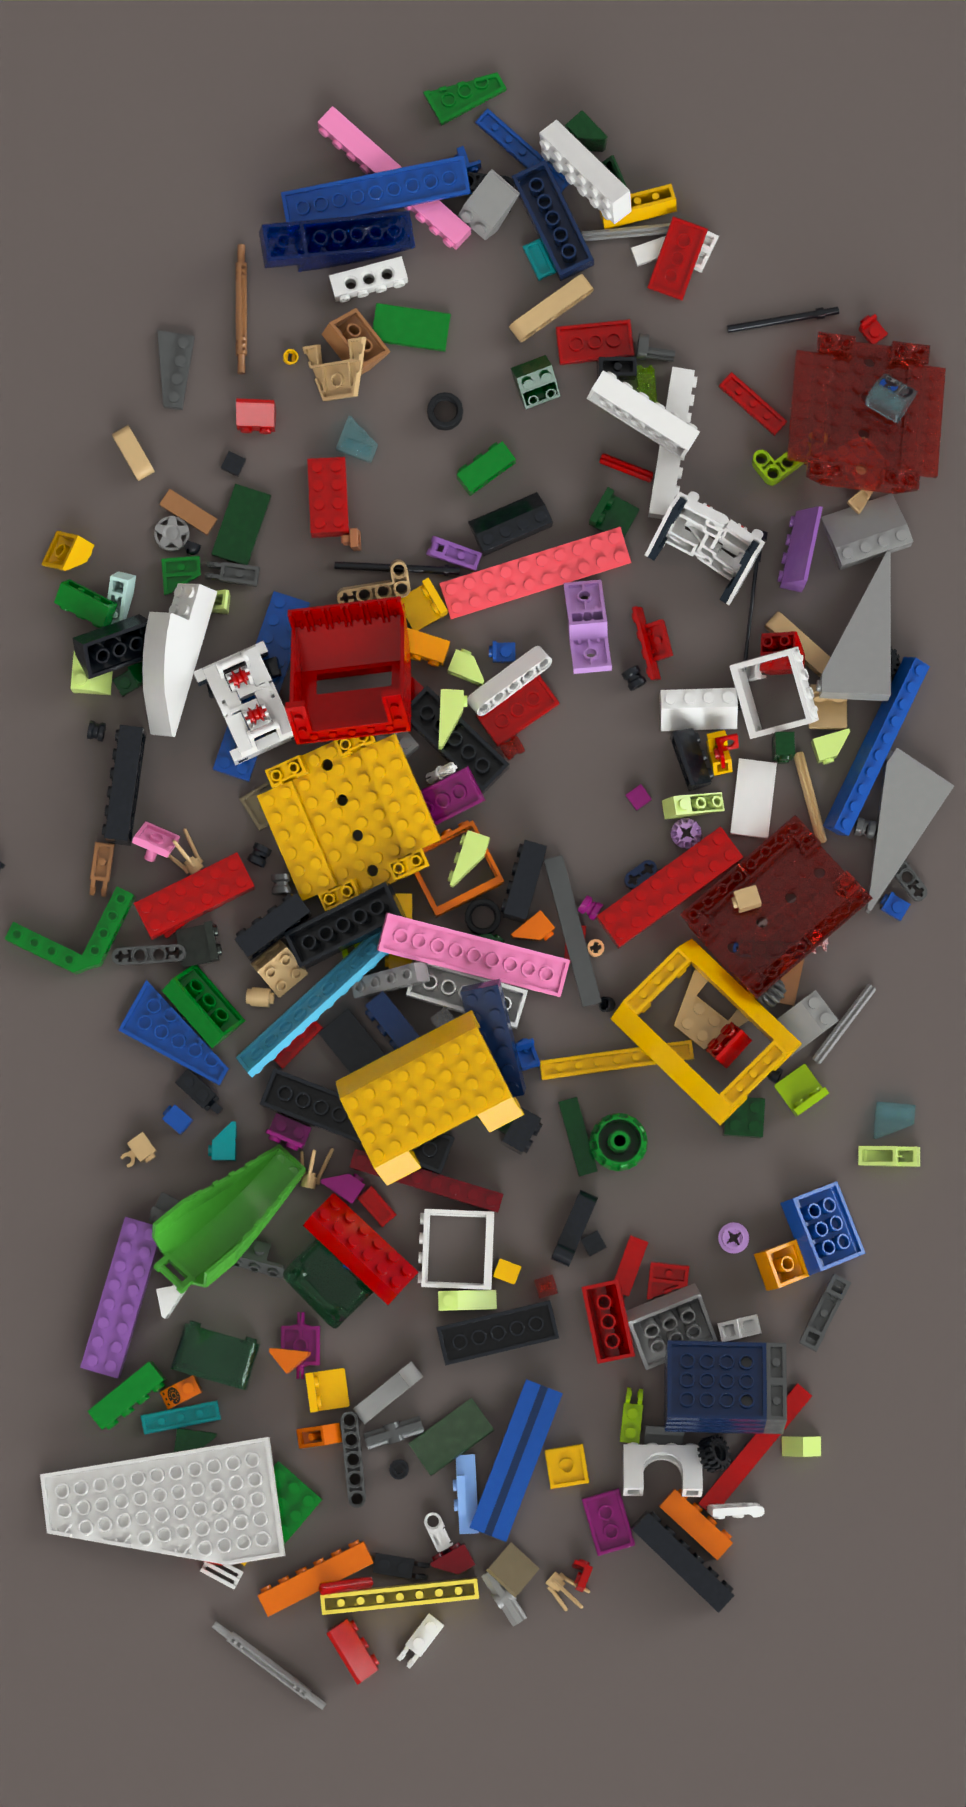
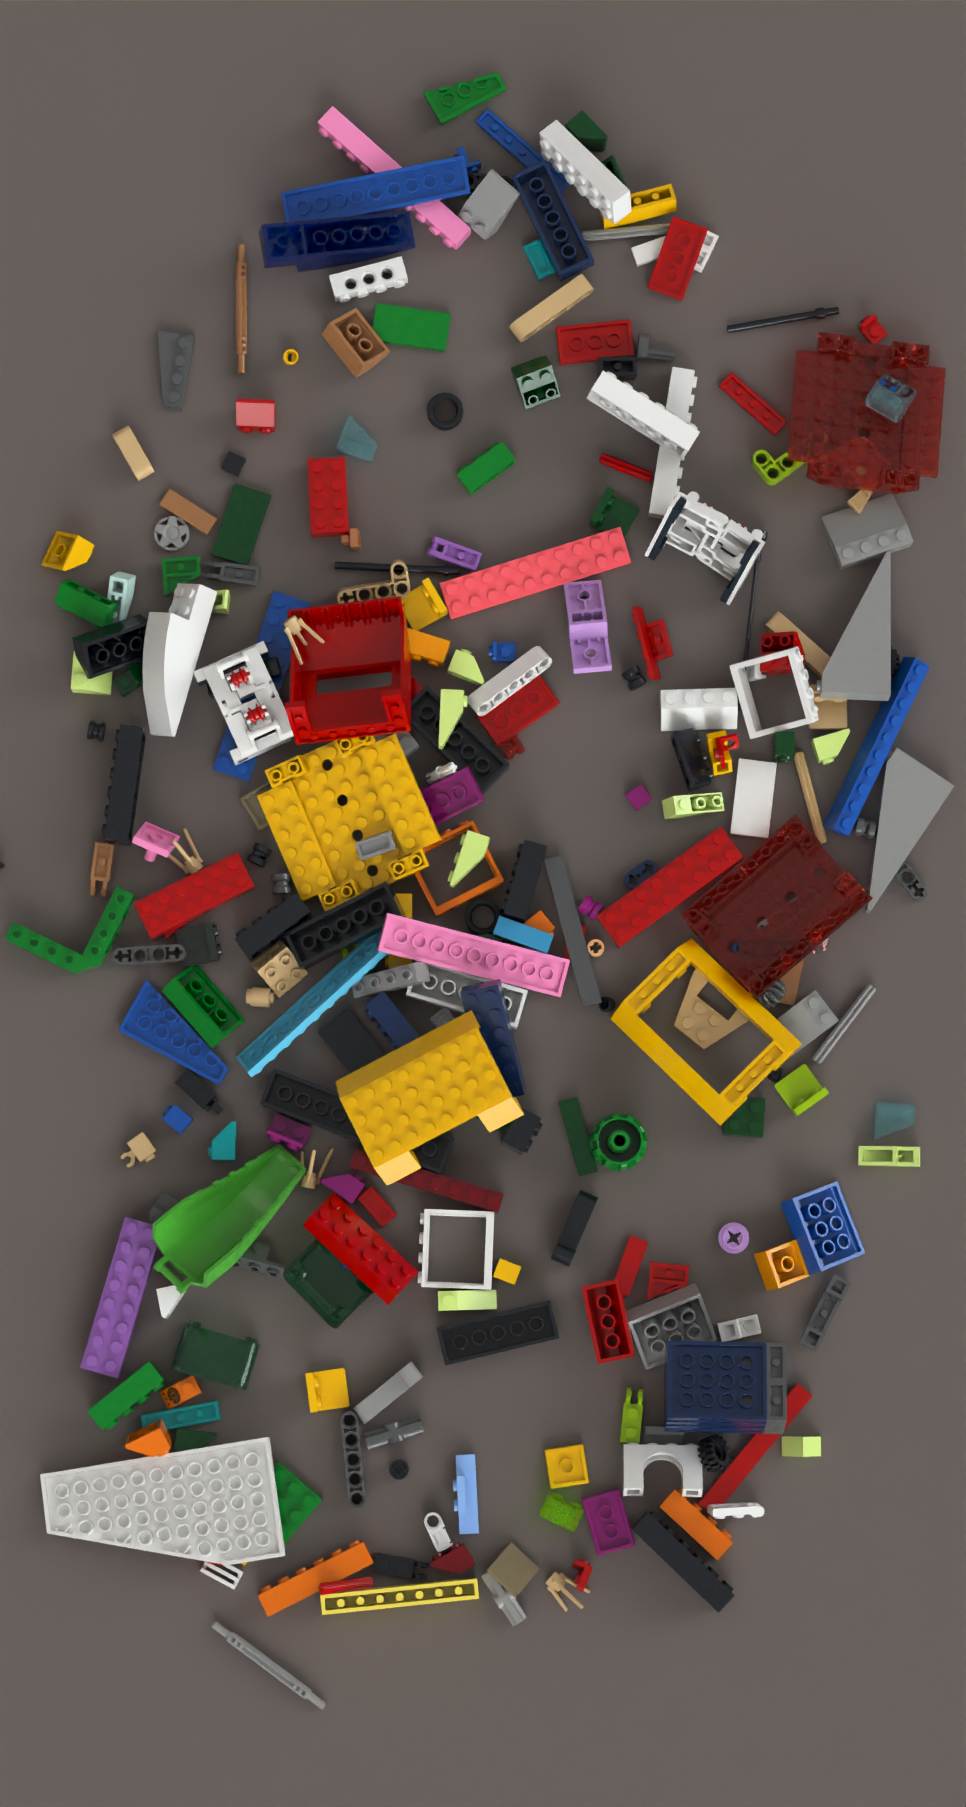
black hinge [185,540,201,555] -> none
orange slope [269,1348,311,1373] -> none
red tile [274,1021,323,1069] -> none
magenta plate [281,1312,320,1379] -> none
orange slope [296,1423,342,1449] -> none
tan wing [303,337,366,401] -> none
red slope [326,1618,380,1685] -> none
white hinge [396,1613,444,1669] -> none
dark green tile [408,1398,494,1476] -> none
black slope [468,492,553,557] -> none
blue slope [470,1379,563,1542] -> none
blue bracket [515,1038,540,1071] -> none
clear red tile [534,1274,558,1299] -> none
yellow tile [540,1040,694,1080] -> none
black tile [581,1230,607,1257] -> none
clear neon green hinge [636,365,657,403] -> none
lavender gear [671,818,701,849] -> none
red slope [706,1022,752,1069] -> none
tan brick [731,885,762,913] -> none
medium lavender slope [777,506,823,592] -> none
blue bracket [880,892,910,921] -> none
none -> orange slope [125,1418,172,1457]
none -> tan plant [283,615,324,665]
none -> light grey tile [355,830,397,861]
none -> dark azure tile [493,916,554,954]
none -> clear neon green brick [538,1492,584,1532]

